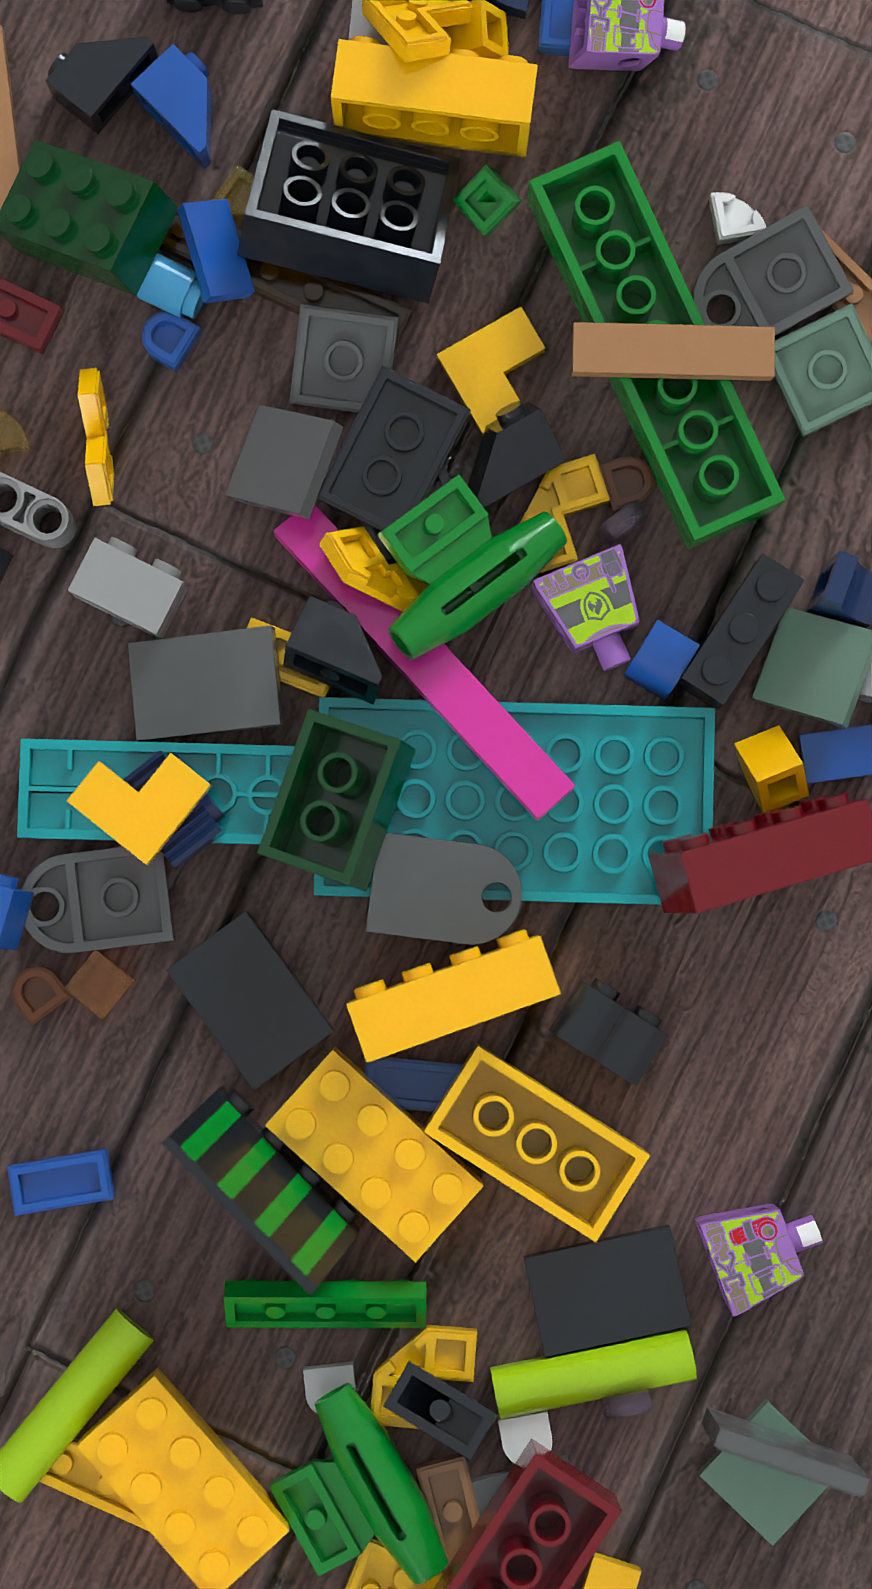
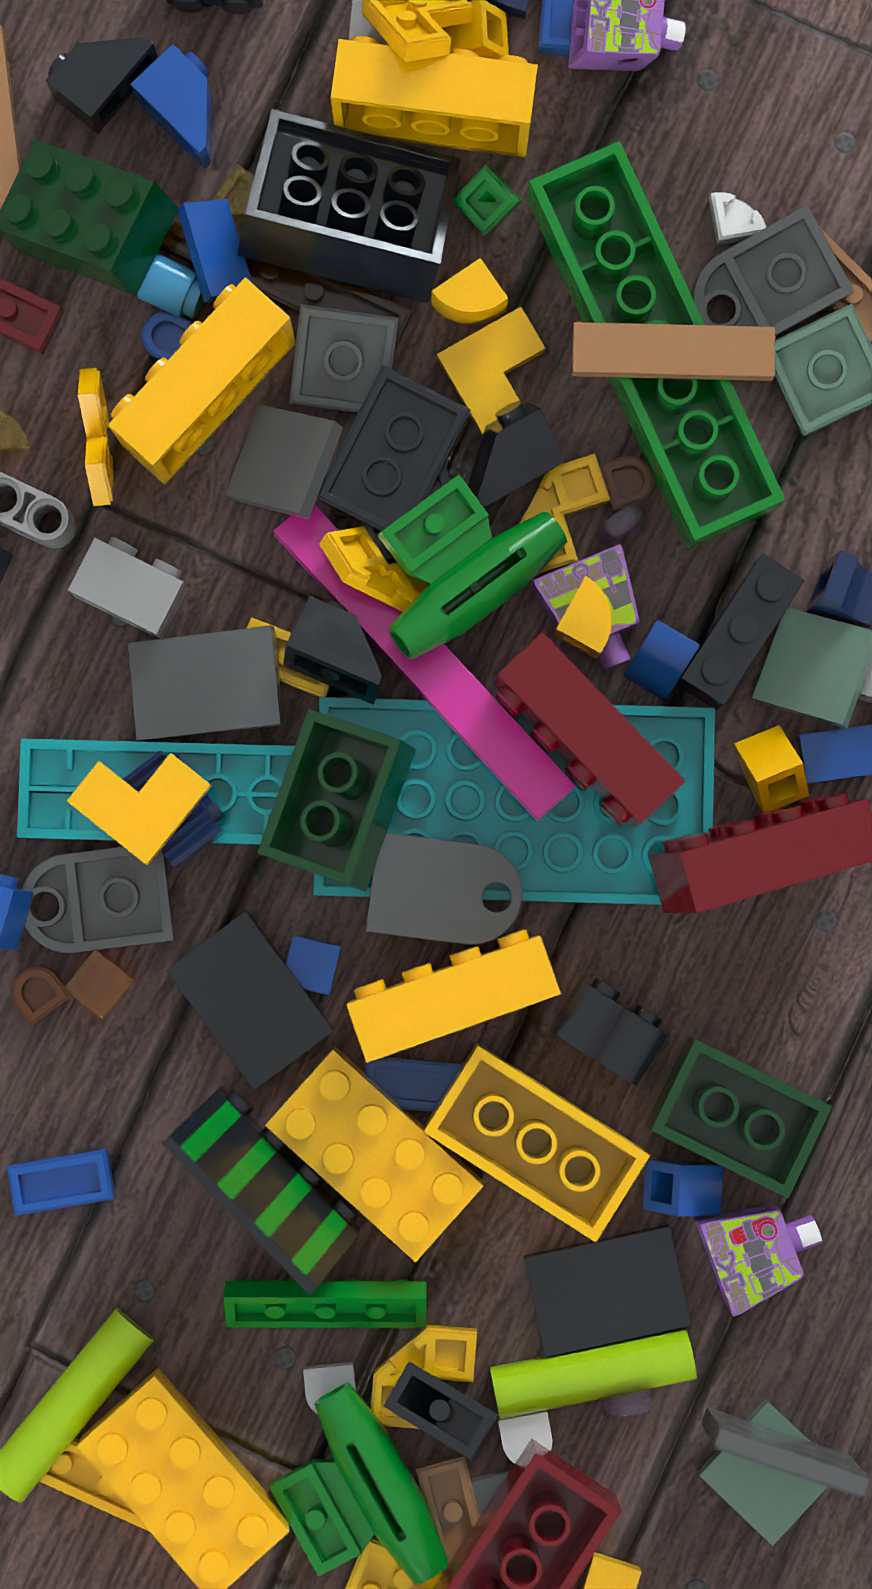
none -> yellow brick [108,277,296,485]
none -> blue tile [286,935,342,995]
none -> yellow brick [431,258,508,325]
none -> dark red brick [495,632,686,828]
none -> yellow brick [553,576,612,659]
none -> blue brick [643,1159,724,1217]
none -> dark green brick [645,1036,832,1199]

